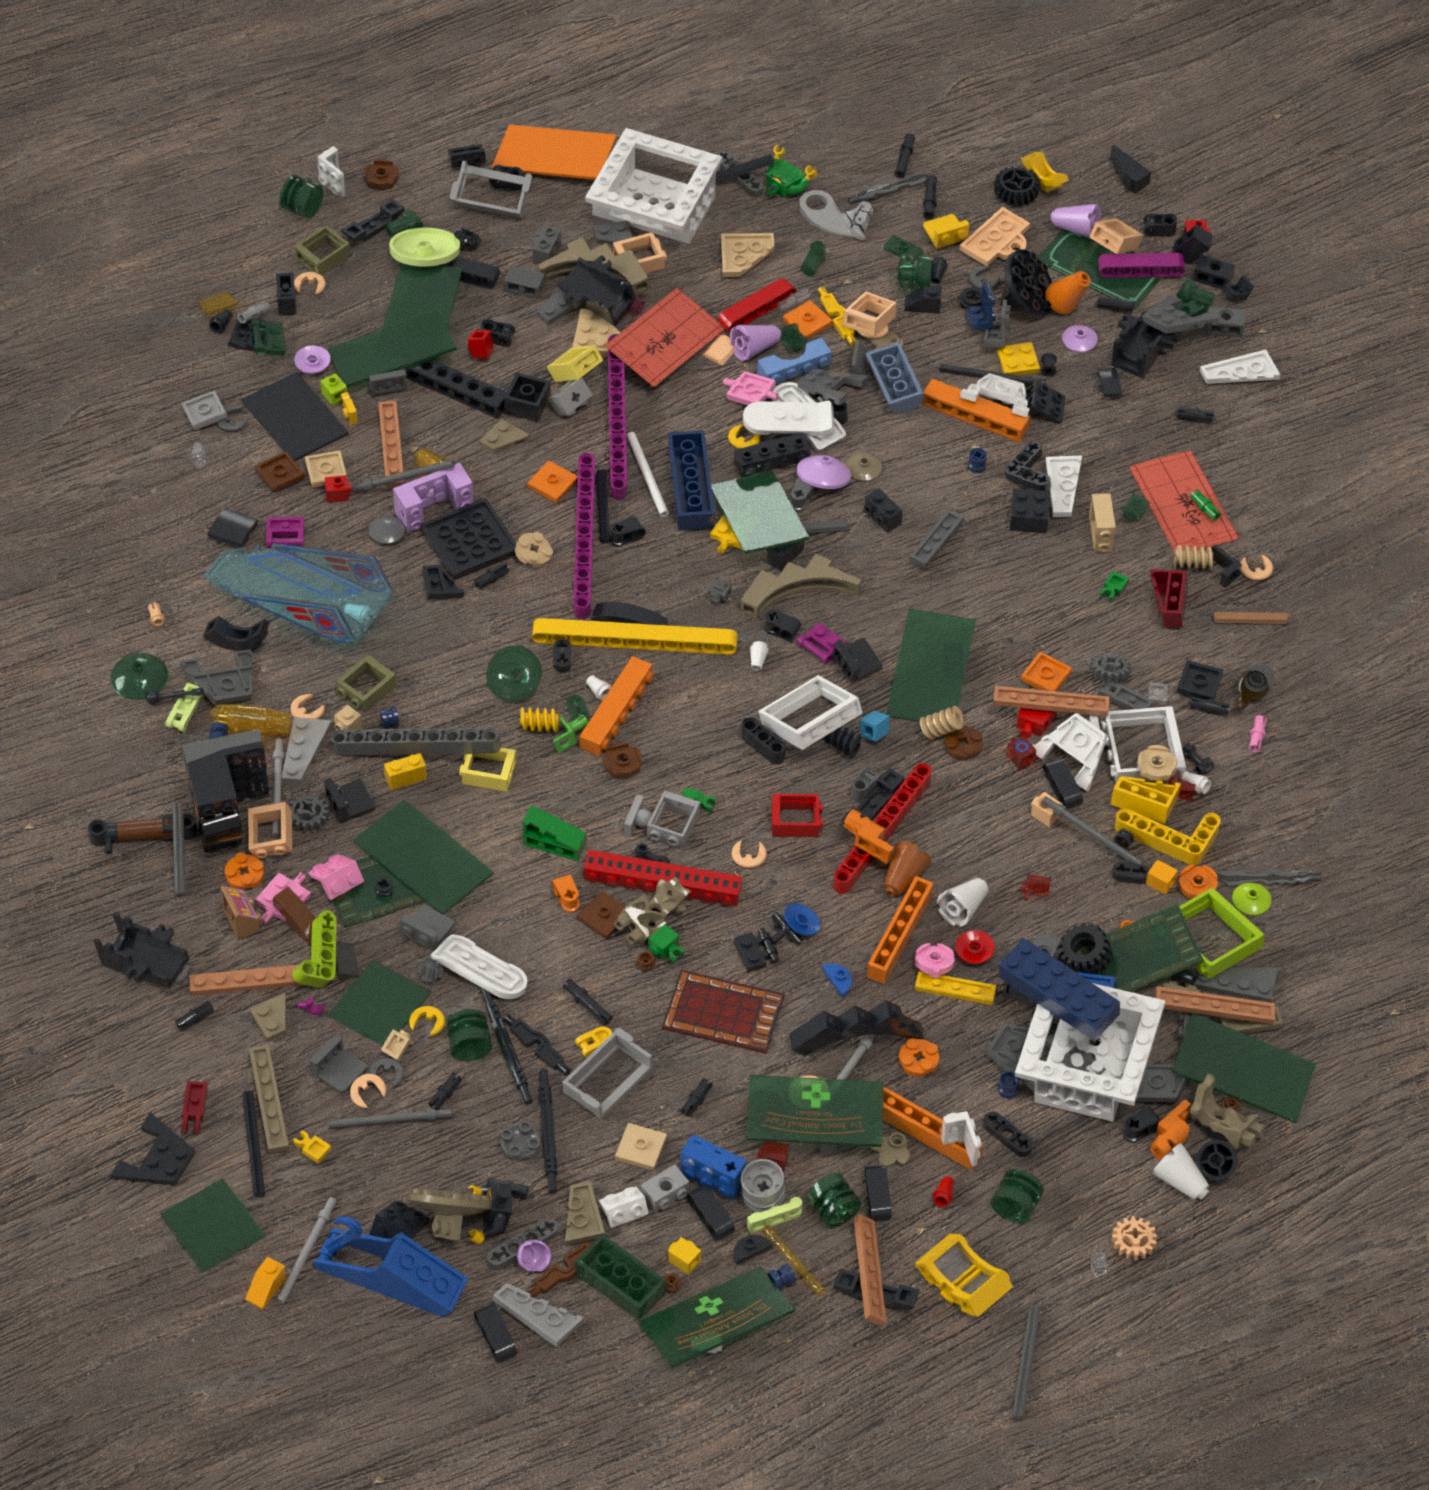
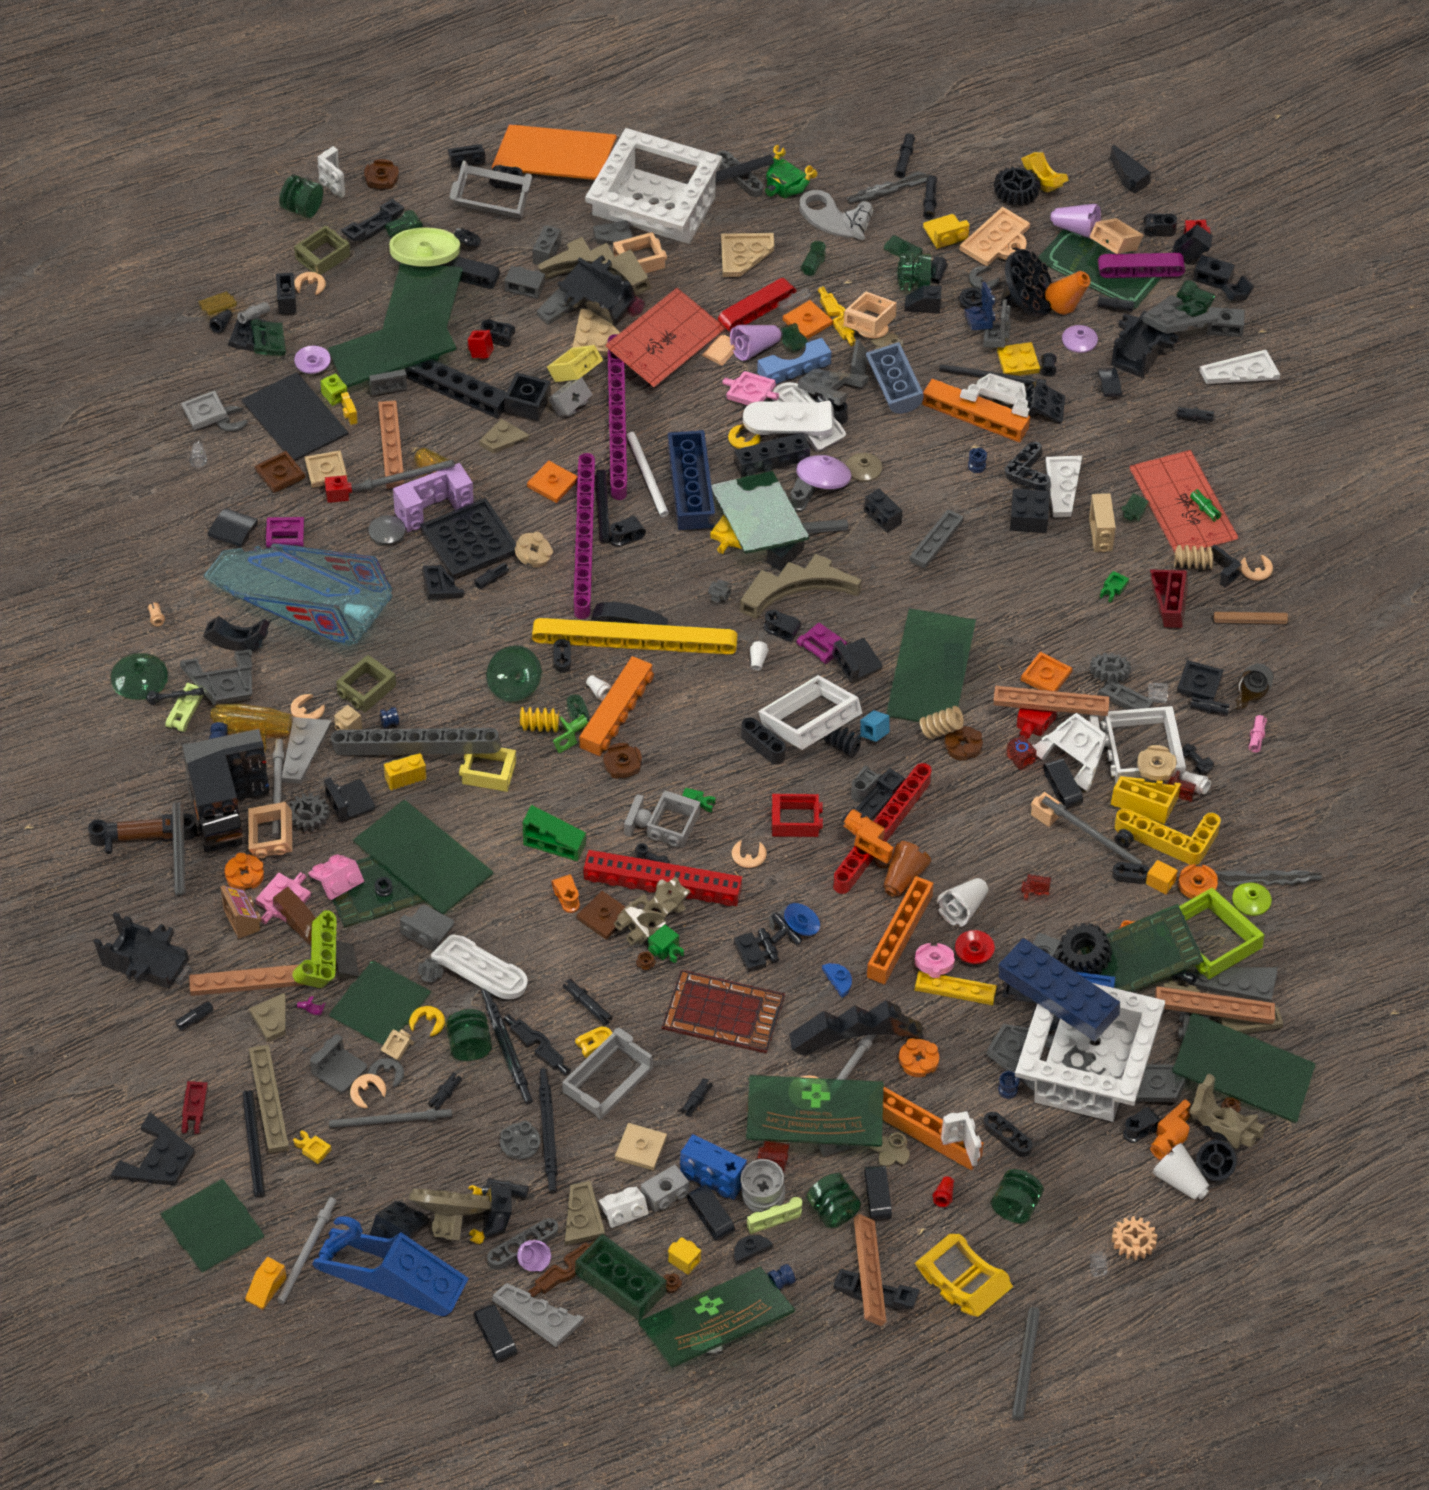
clear yellow piece [762,1225,825,1295] -> none

